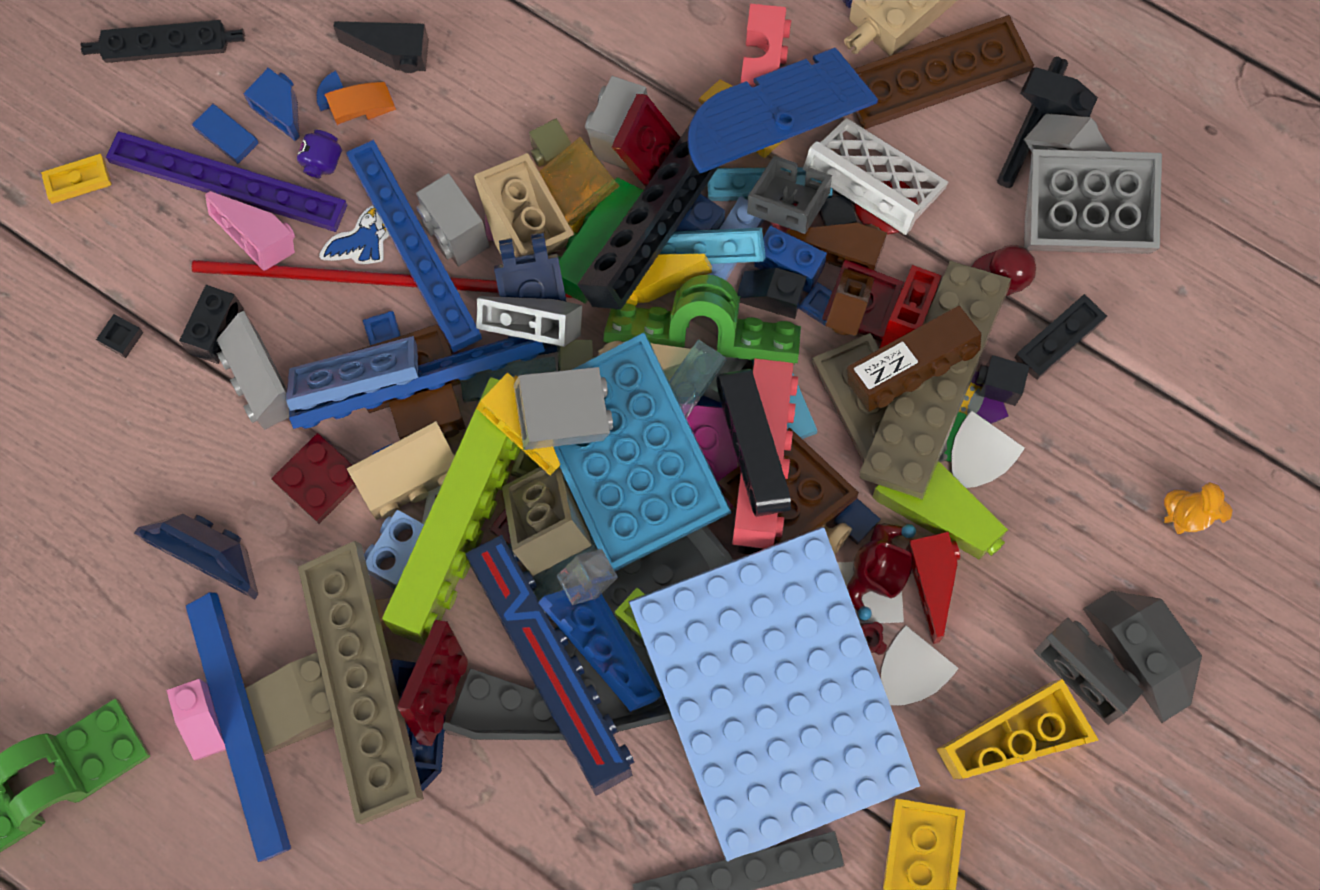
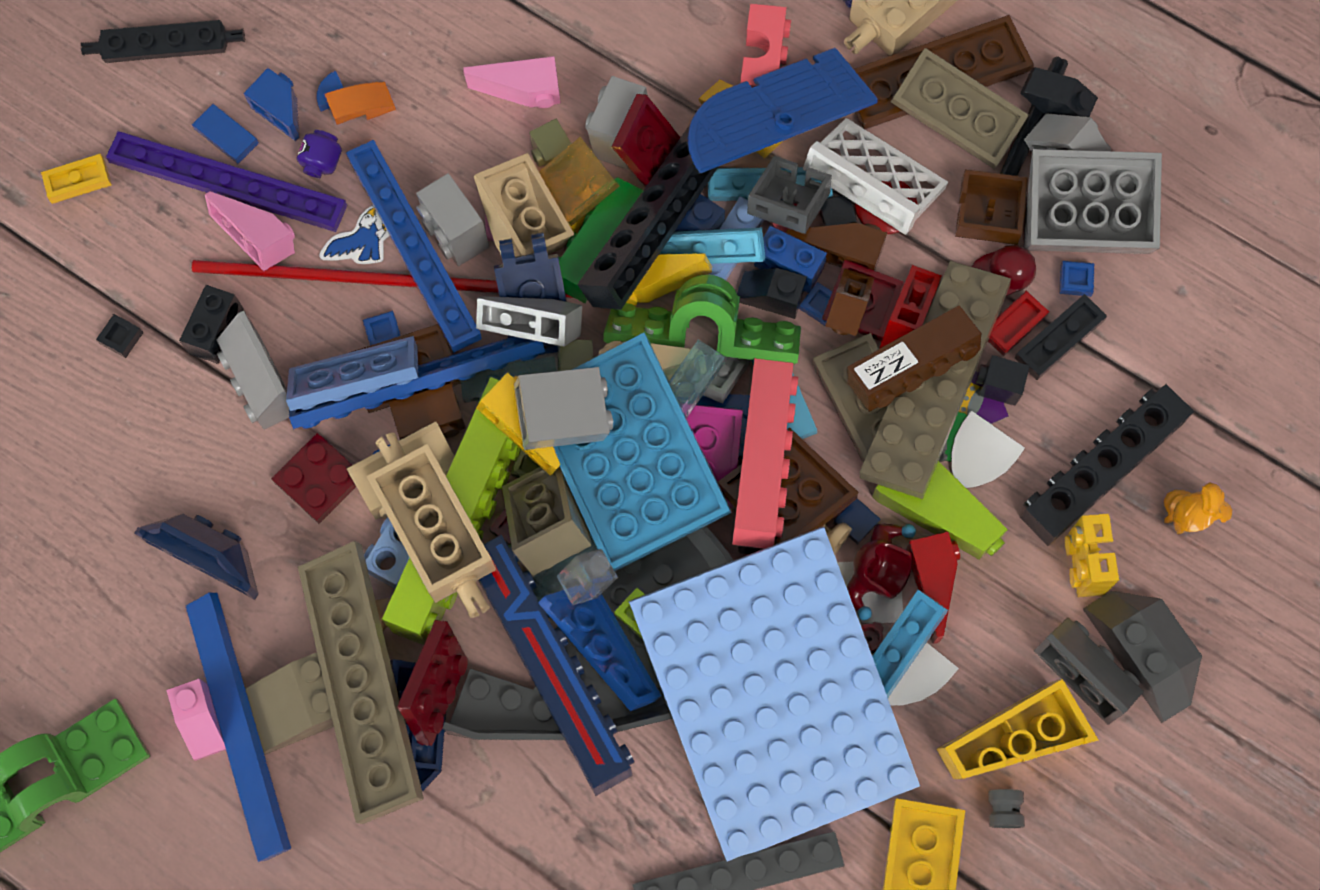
black slope [333,21,429,73] -> none
black beam [716,369,791,517] -> none
none -> tan brick [366,433,496,618]
none -> bright pink slope [463,56,561,108]
none -> dark azure plate [872,590,949,698]
none -> dark tan plate [891,48,1029,168]
none -> reddish brown piece [955,169,1028,245]
none -> red tile [988,290,1050,356]
none -> dark grey wheel [988,789,1025,829]
none -> black brick [1020,384,1195,546]
none -> blue tile [1059,261,1095,297]
none -> yellow piece [1065,514,1119,597]

